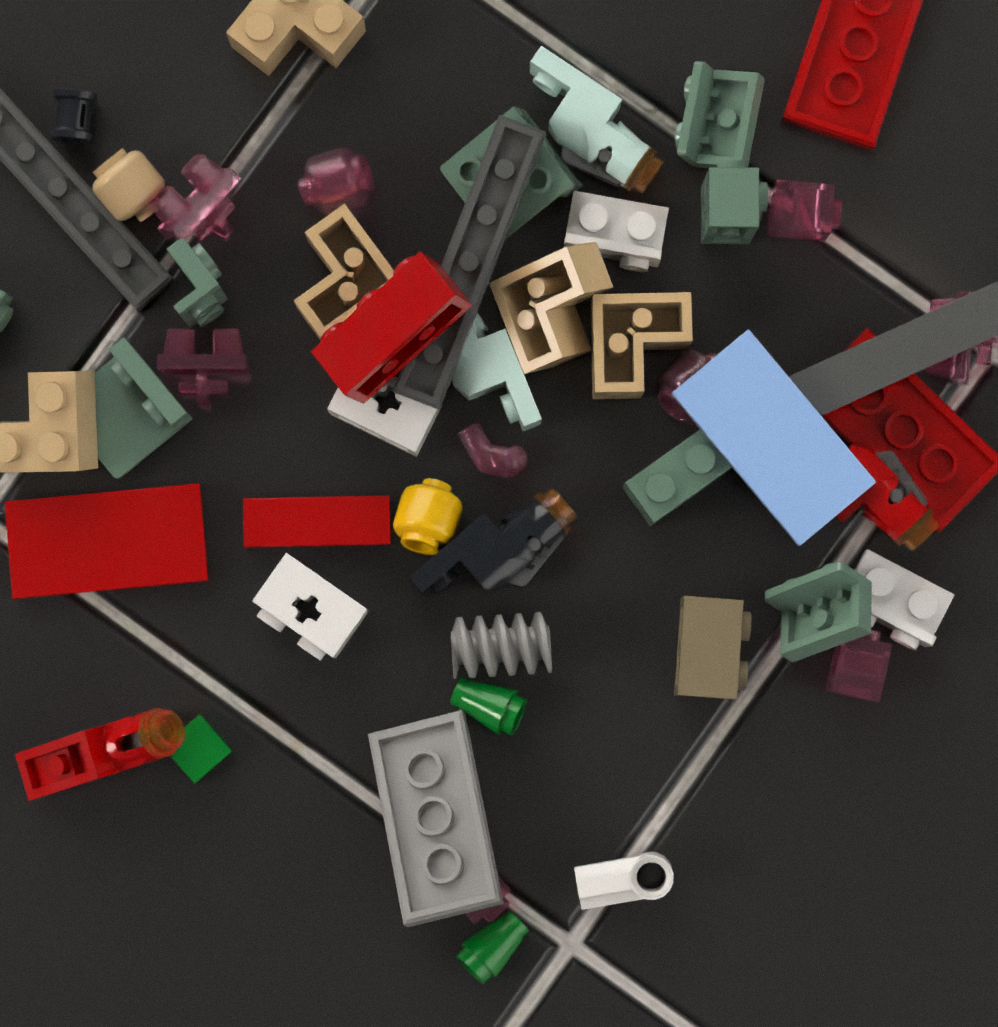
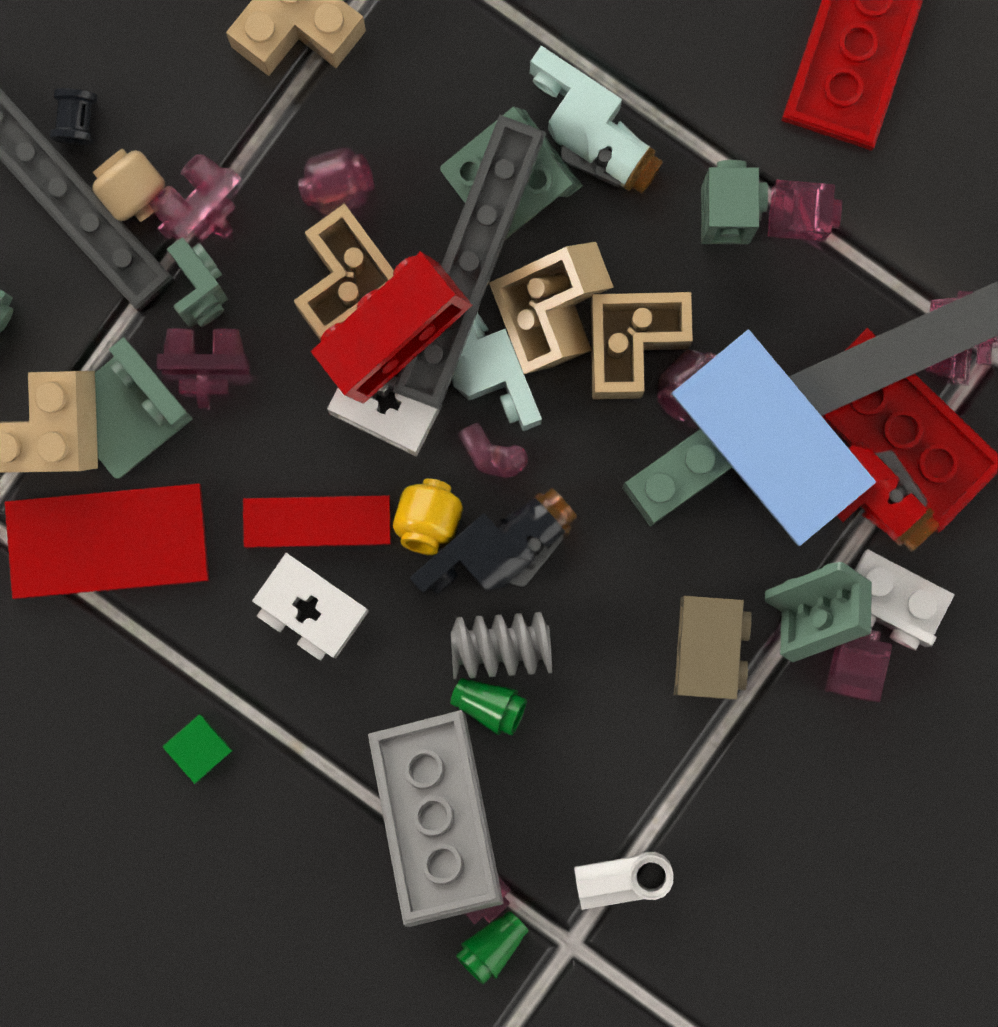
red plate [15,708,185,801] -> none
white bracket [563,191,669,272] -> none
sand green bracket [675,61,765,169] -> none

